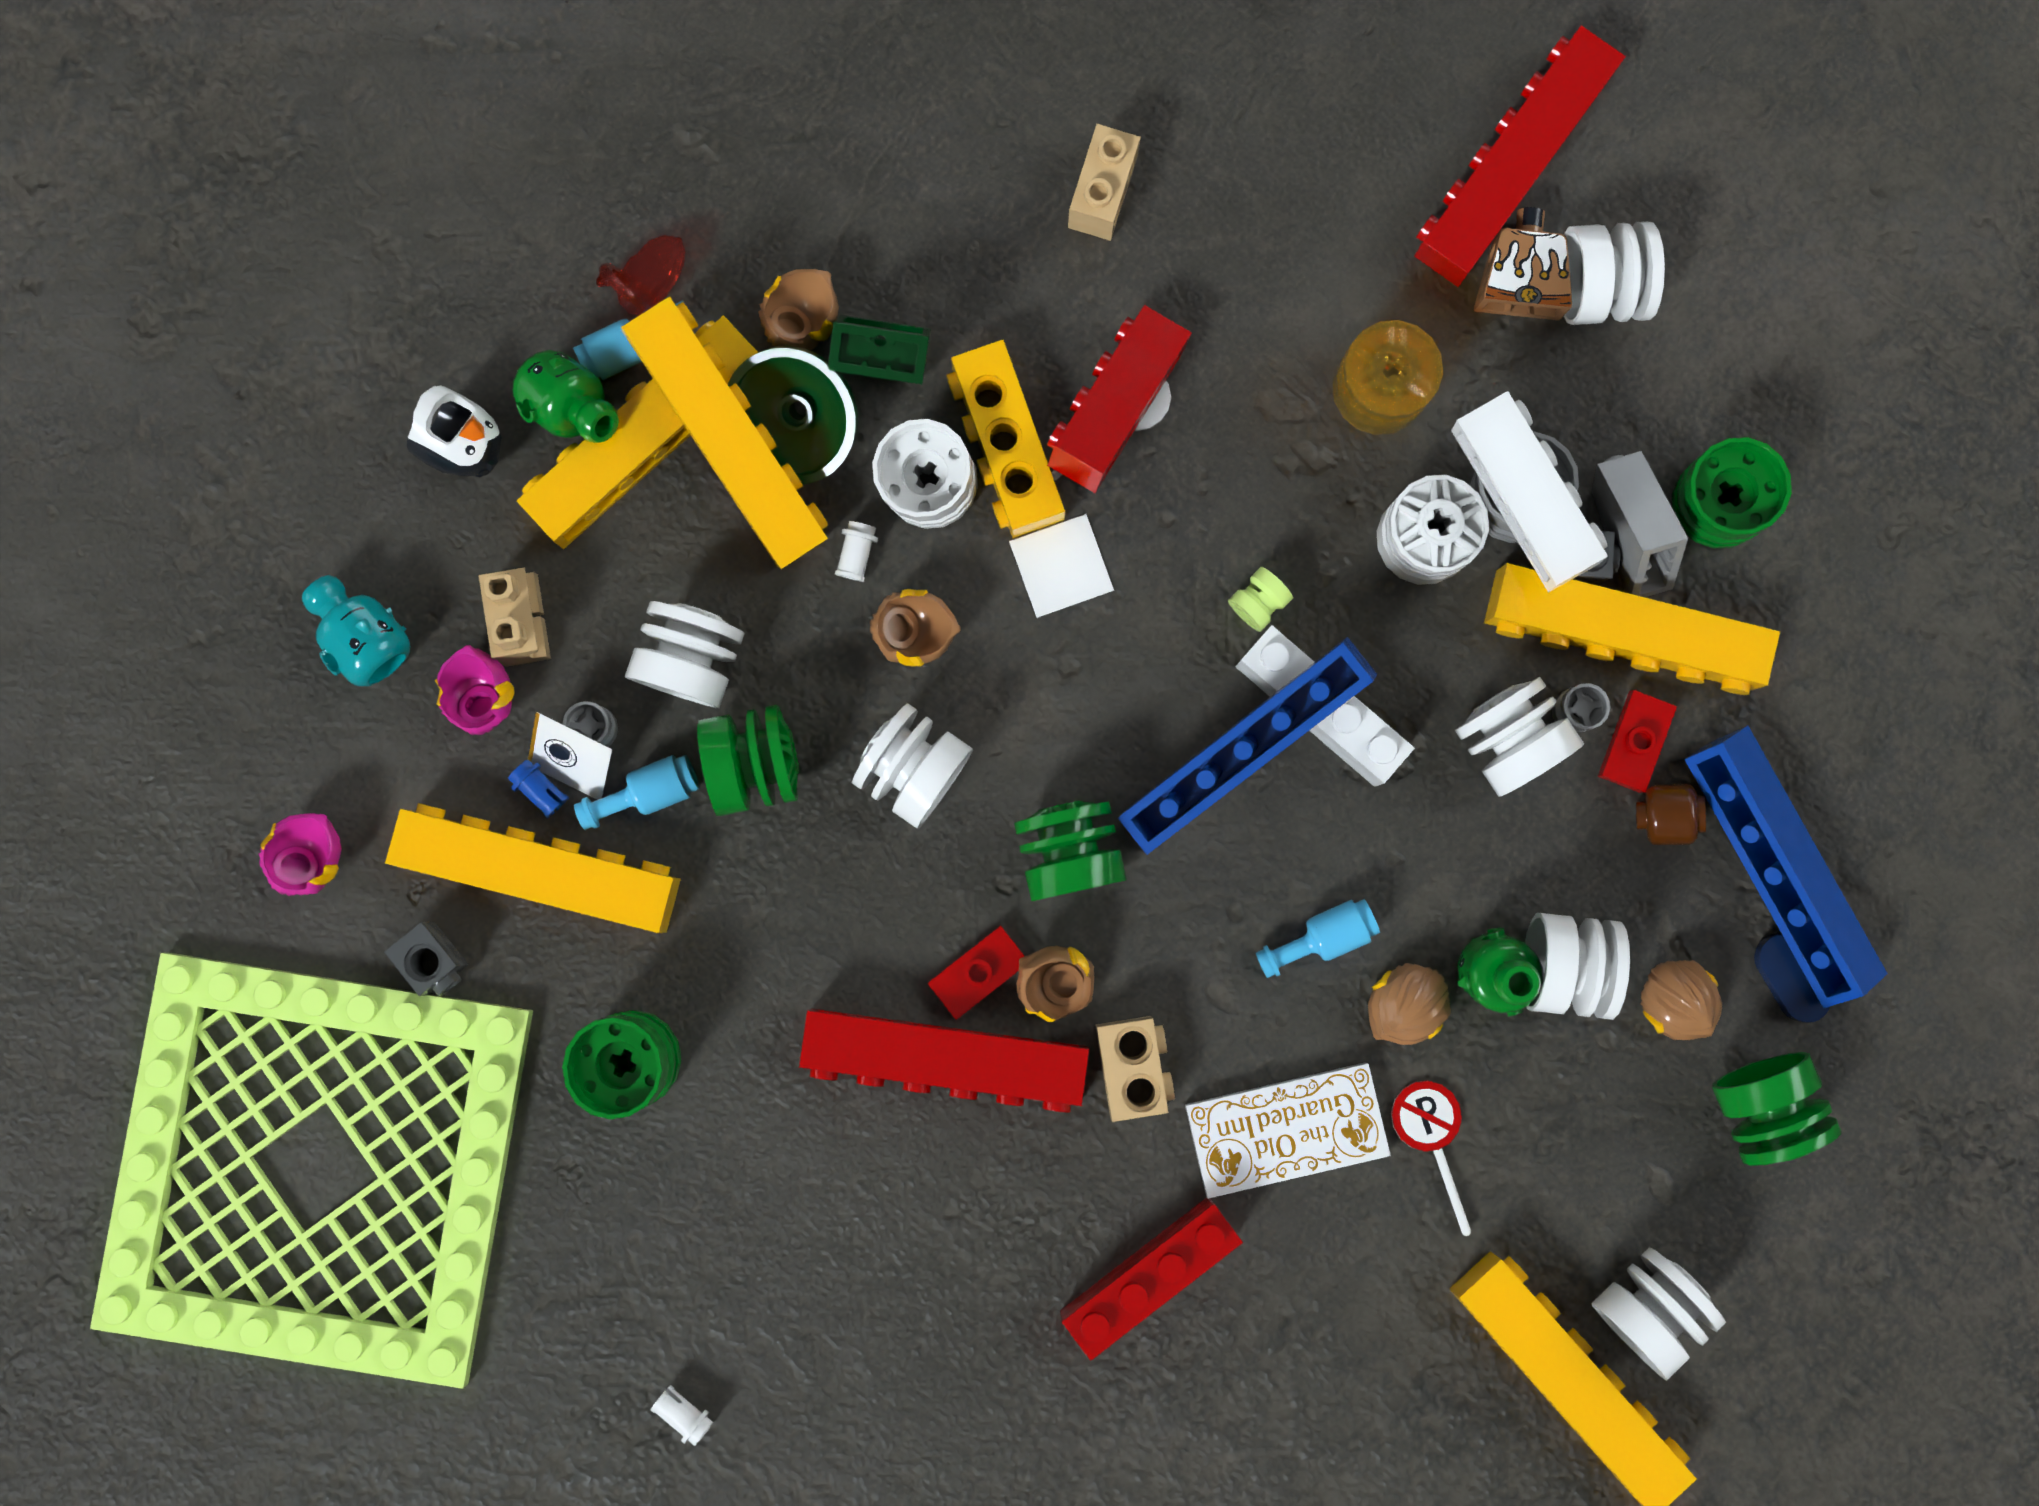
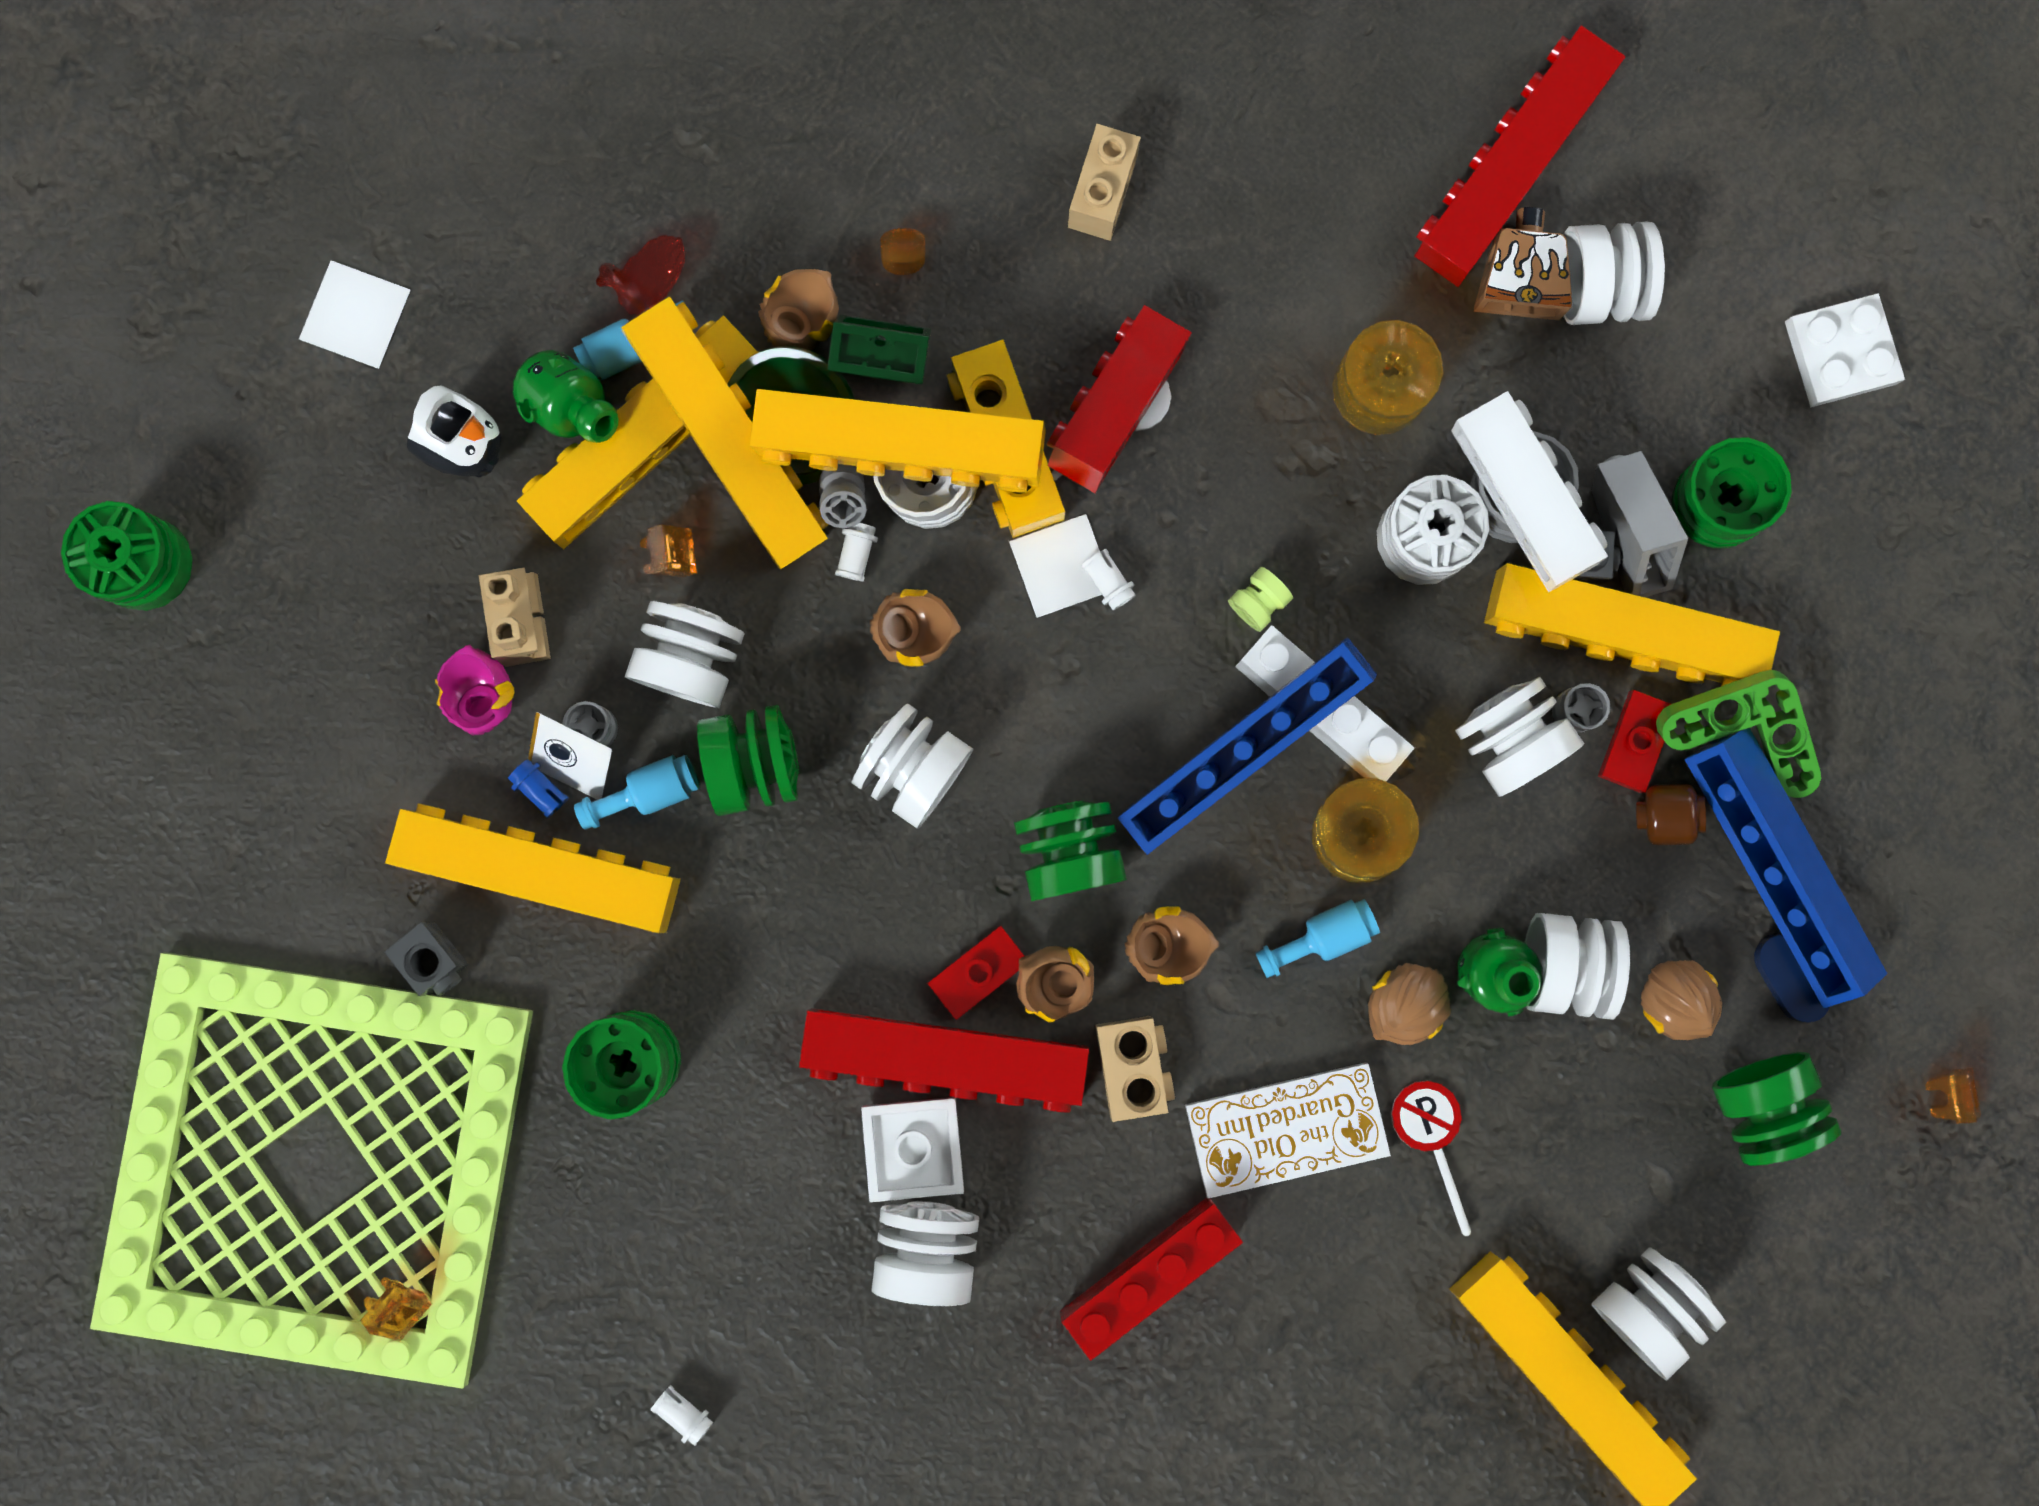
dark pink hair [258,813,342,896] -> none
teal piece [302,575,411,686] -> none
none -> green wheel [61,501,193,611]
none -> white sticker [299,261,410,369]
none -> clear orange tile [360,1277,432,1341]
none -> clear orange tile [640,525,697,577]
none -> yellow brick [749,389,1046,492]
none -> light grey wheel [818,464,867,529]
none -> white plate [861,1097,964,1202]
none -> white wheel [872,1201,979,1306]
none -> clear orange tile [880,228,926,275]
none -> white pin [1082,549,1136,611]
none -> medium nougat hair [1124,906,1219,985]
none -> clear yellow wheel [1312,778,1419,883]
none -> bright green beam [1656,670,1821,798]
none -> white plate [1785,293,1905,407]
none -> clear orange tile [1925,1068,1981,1124]

